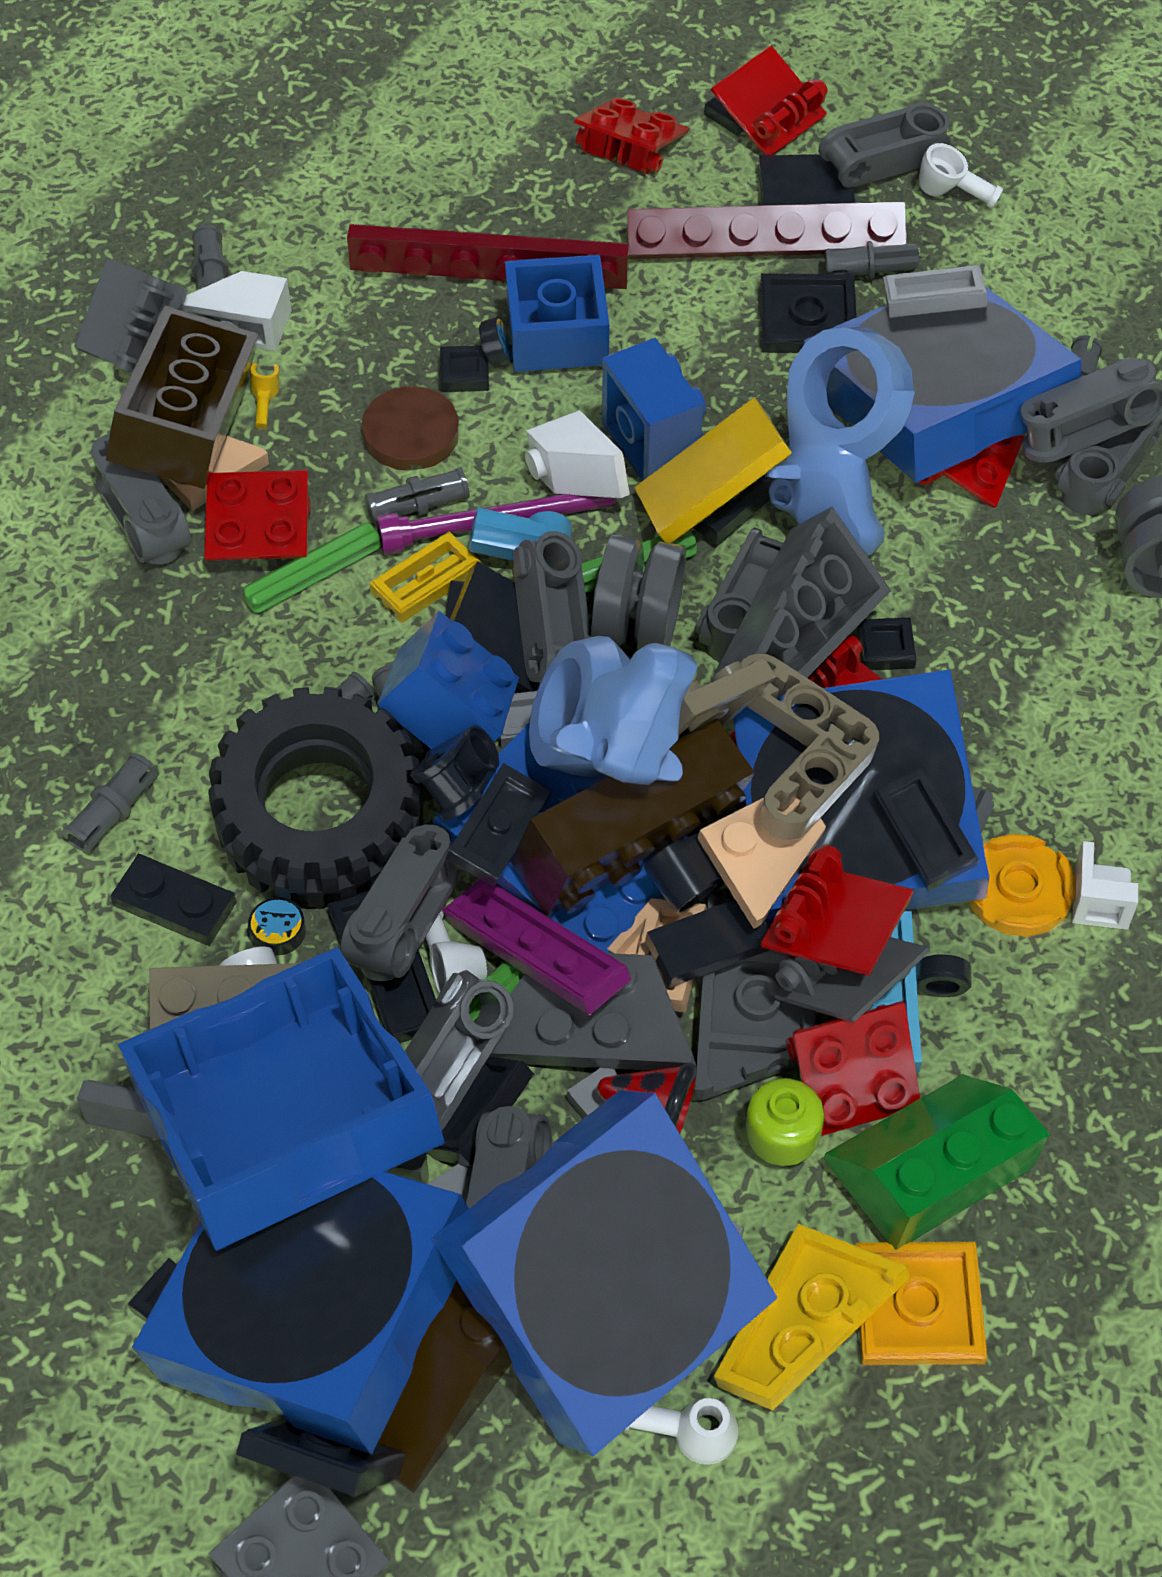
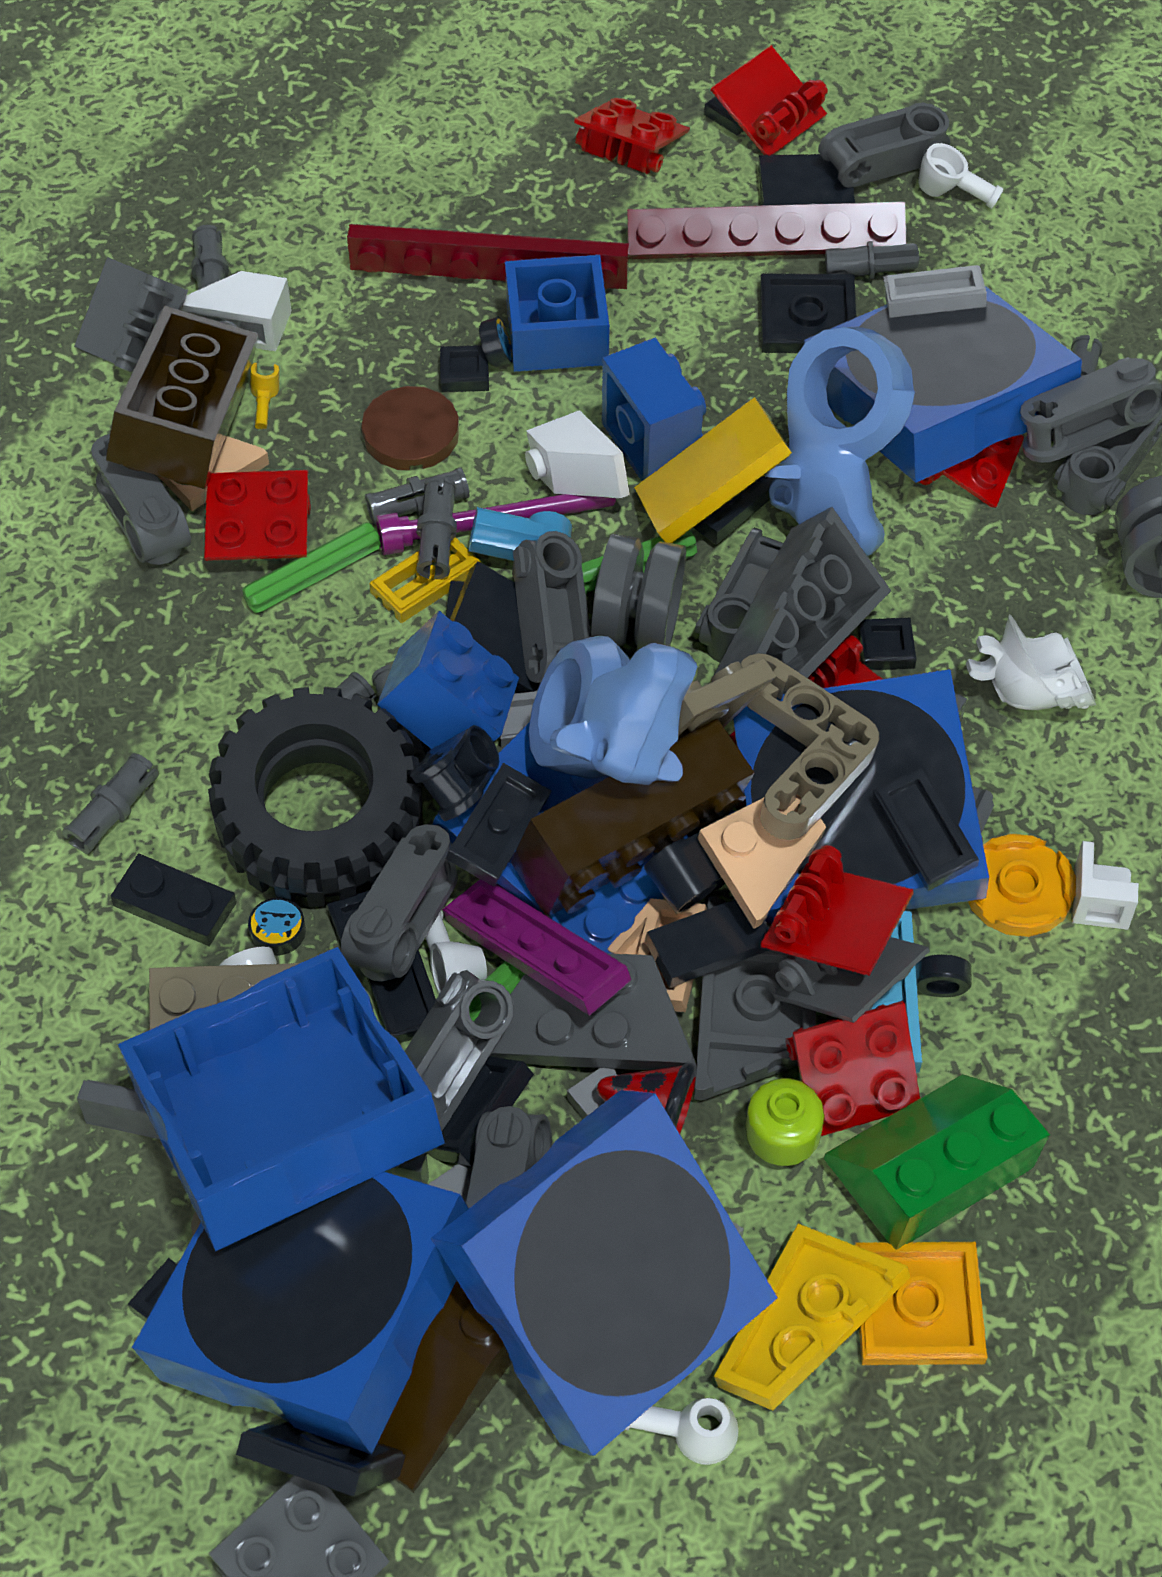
none -> dark grey pin [416,476,457,579]
none -> white helmet [966,614,1096,710]

